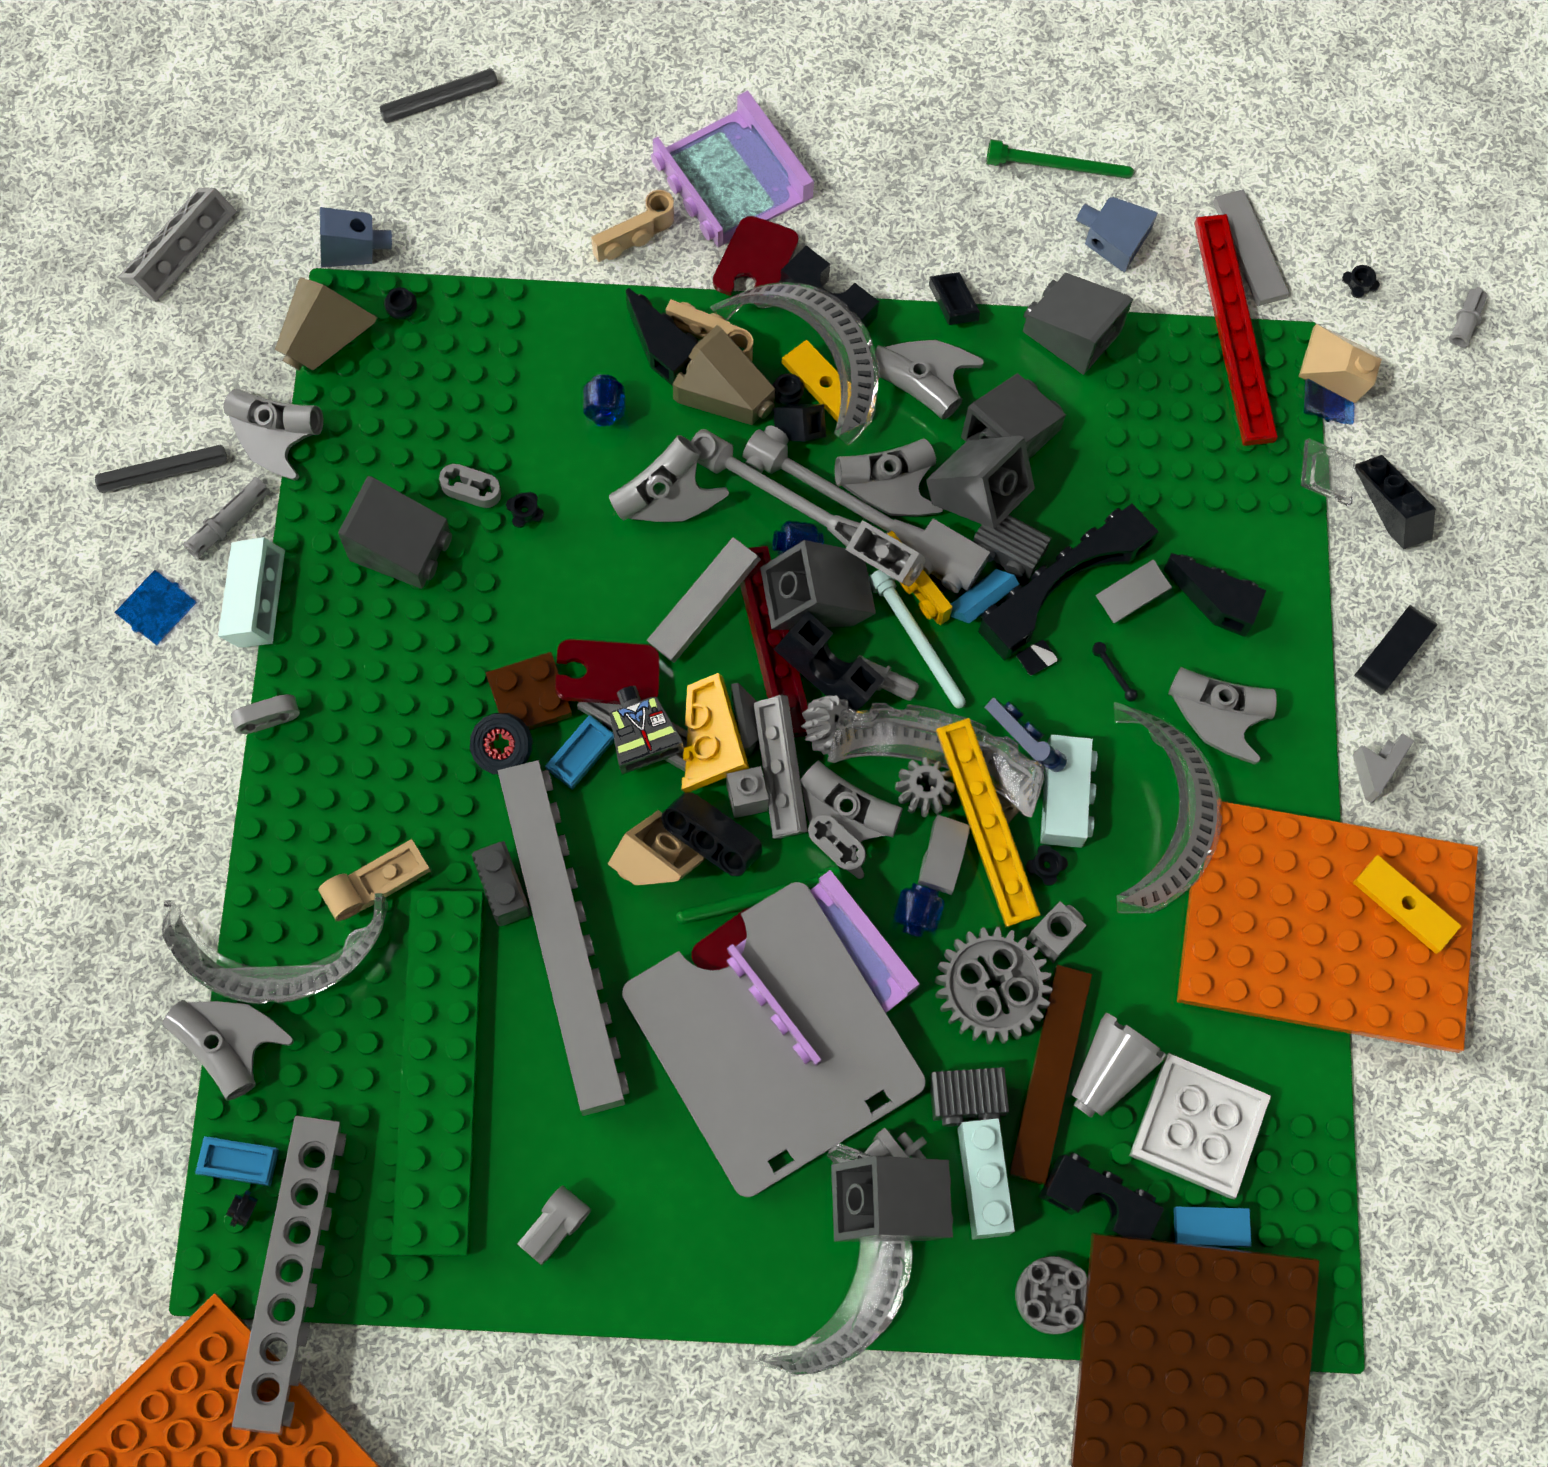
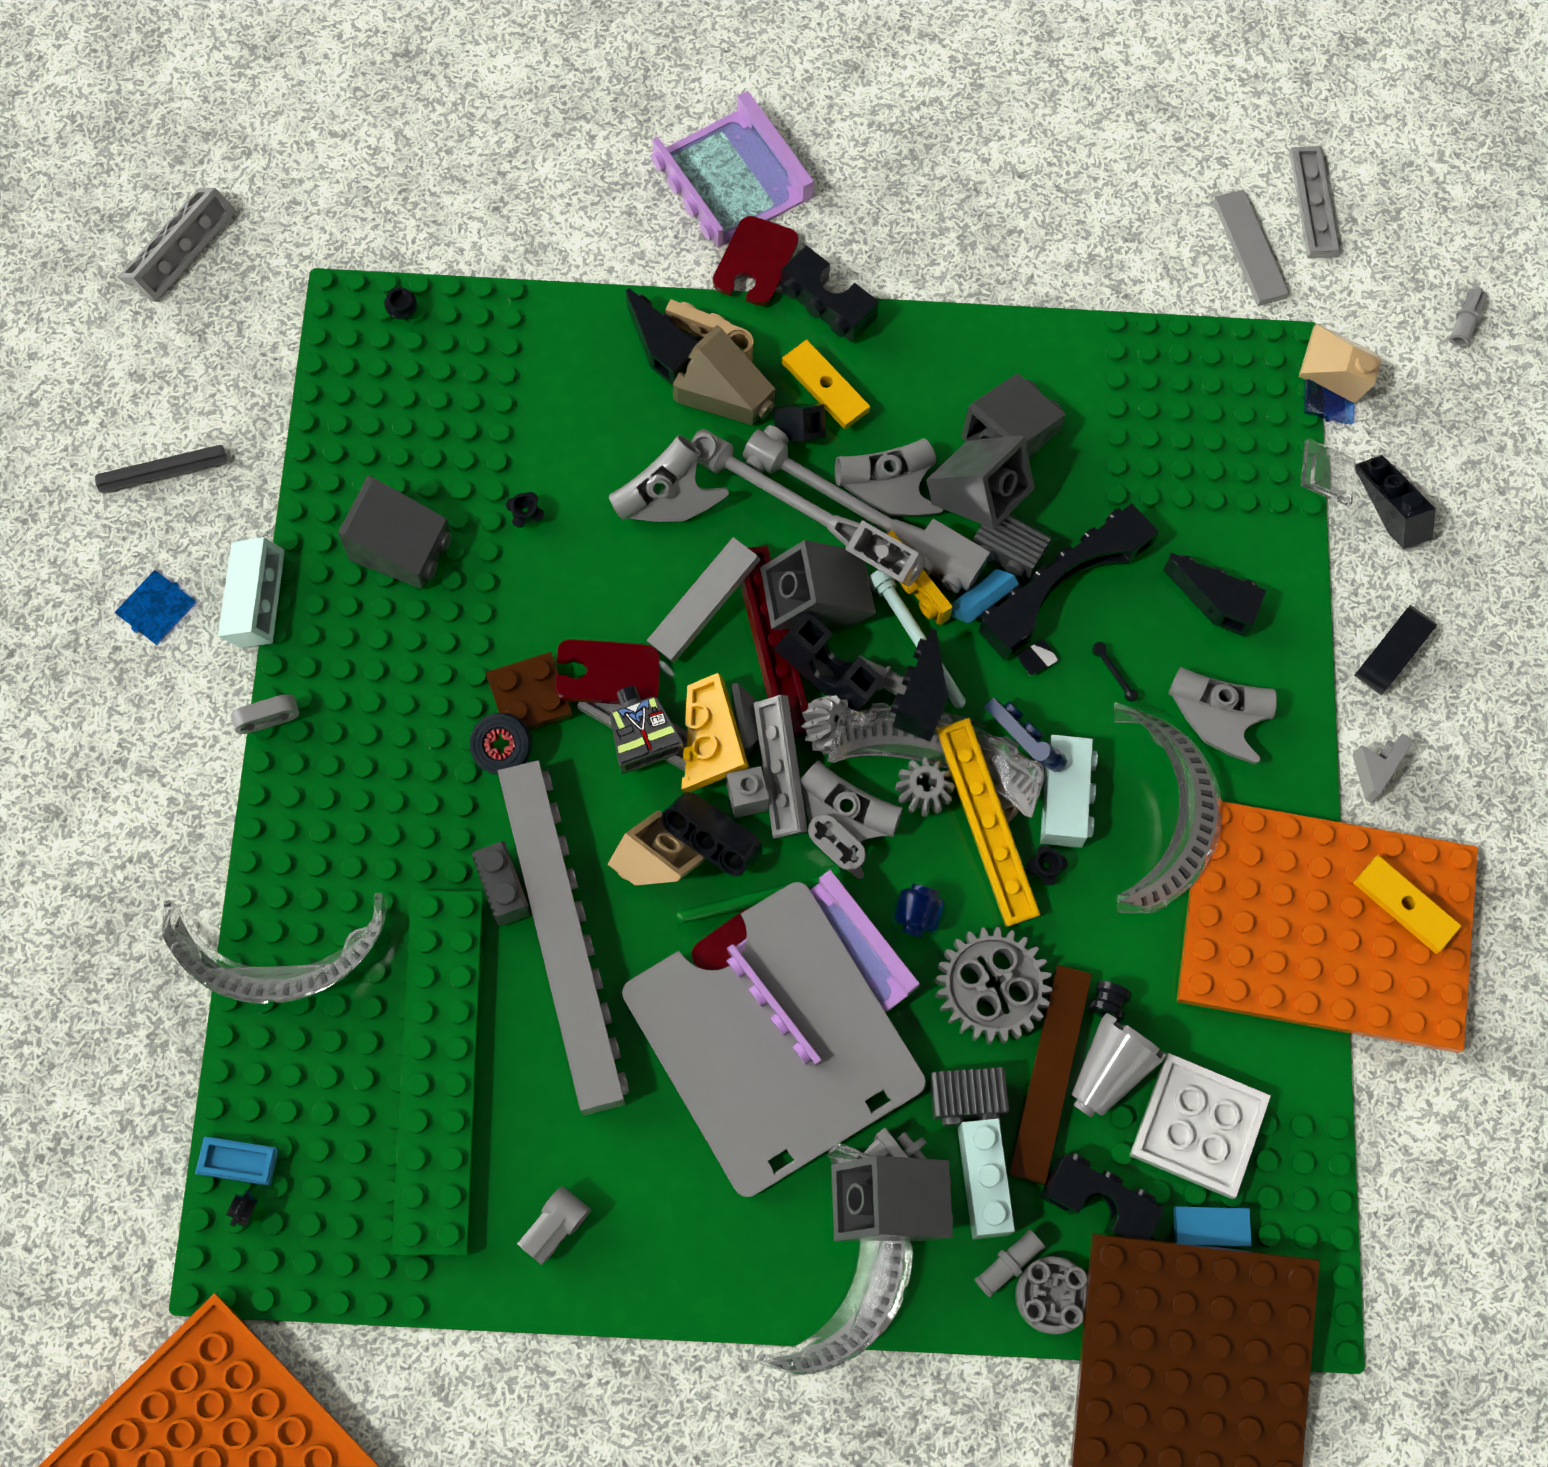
light grey pin [162,1000,294,1101] -> none
light grey pin [183,477,270,559] -> none
light grey pin [223,388,323,481] -> none
light grey brick [232,1116,346,1435] -> none
dark tan slope [275,277,377,371] -> none
tan plate [318,839,431,921] -> none
sand blue torso [320,207,392,268] -> none
dark grey axle [379,68,498,123] -> none
light grey beam [439,464,501,508] -> none
dark azure tile [545,715,614,790] -> none
clear blue head [583,375,625,426] -> none
tan plate [591,190,674,262] -> none
windscreen [710,282,880,445] -> none
black plate [772,373,804,405] -> none
clear blue head [772,520,824,556] -> none
light grey pin [872,340,983,420] -> none
light grey slope [918,814,970,895] -> none
black tile [929,272,980,325] -> none
green piece [986,139,1134,179] -> none
dark grey slope [1023,272,1133,375] -> none
light grey brick [1027,901,1087,963] -> none
sand blue torso [1076,197,1158,272] -> none
light grey slope [1095,560,1172,624] -> none
red tile [1194,214,1277,446] -> none
black plate [1342,265,1380,298] -> none
none -> black slope [890,628,948,742]
none -> light grey pin [974,1229,1045,1298]
none -> black wheel [1089,981,1132,1022]
none -> light grey tile [1289,146,1340,258]

